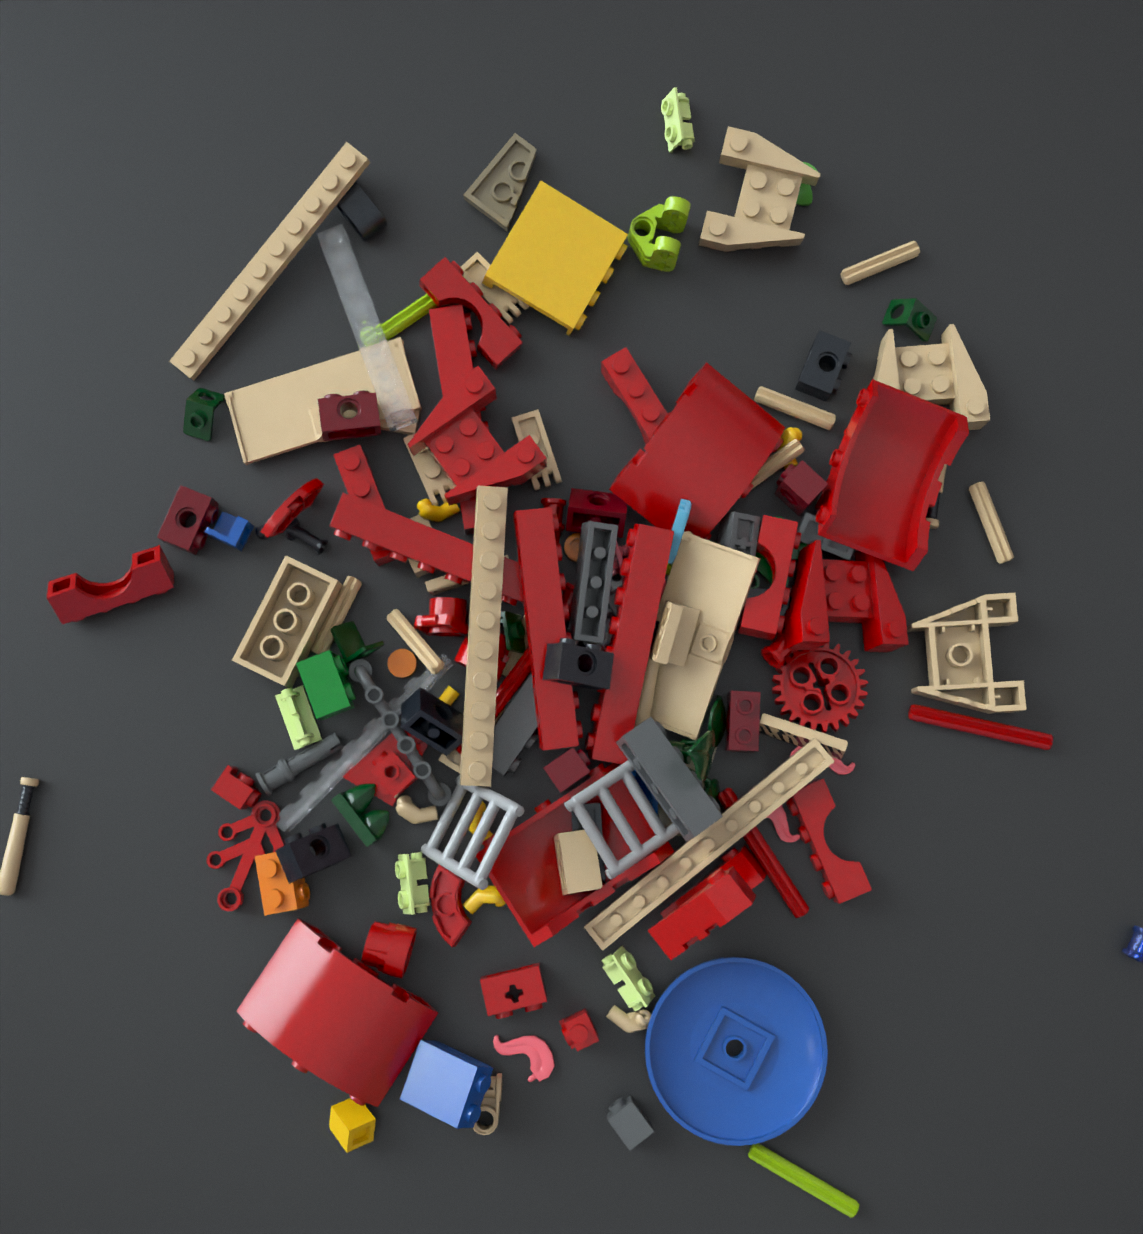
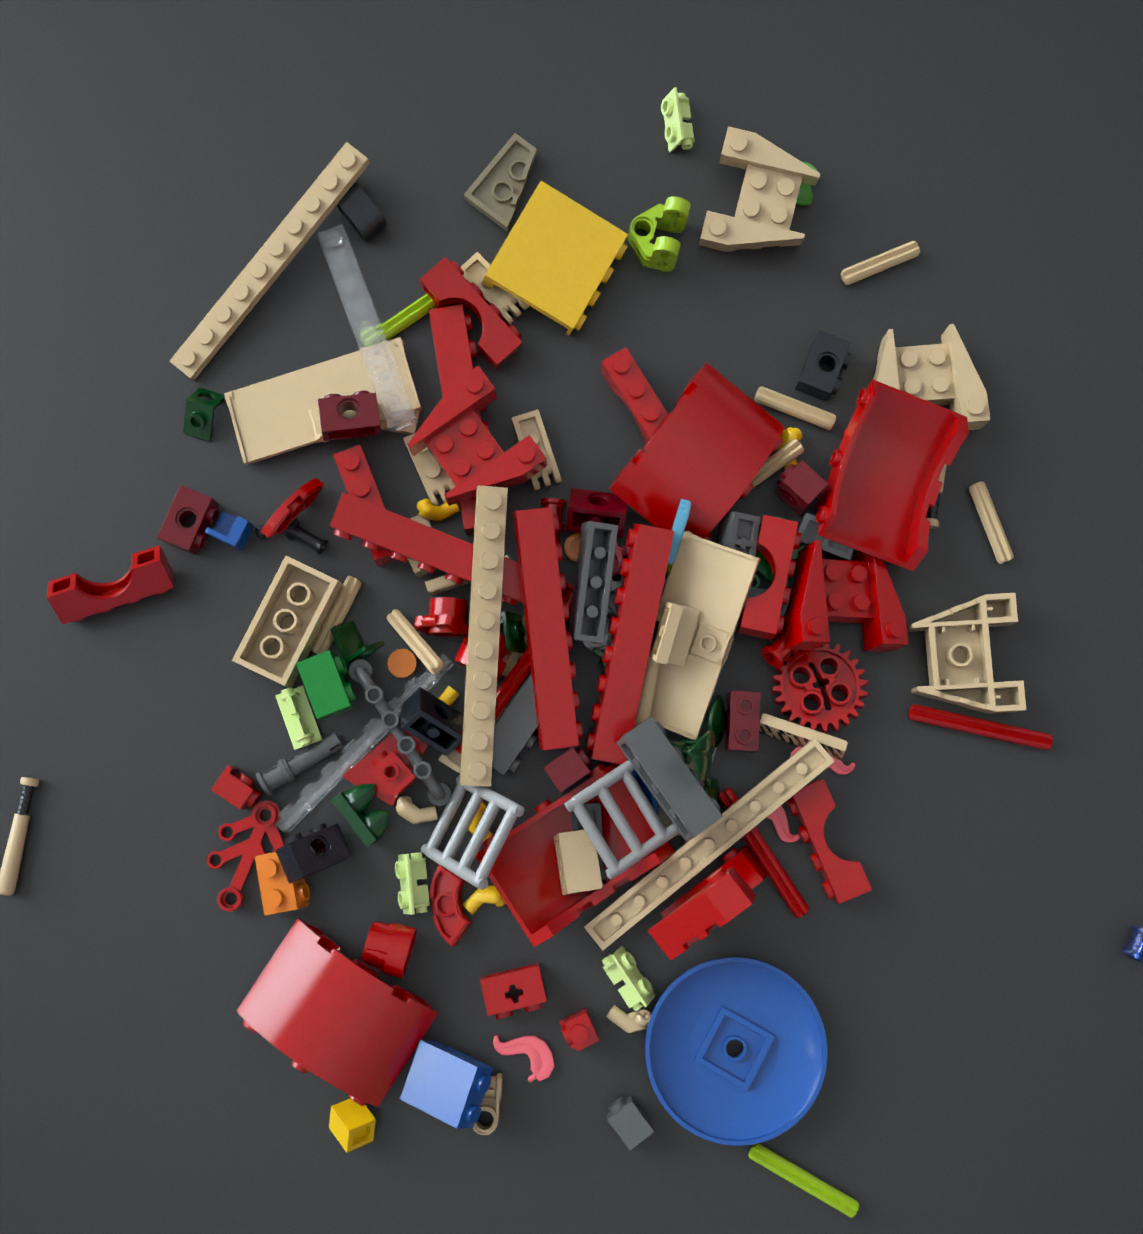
black brick [542,638,614,690] -> none
dark green bracket [882,298,937,341] -> none

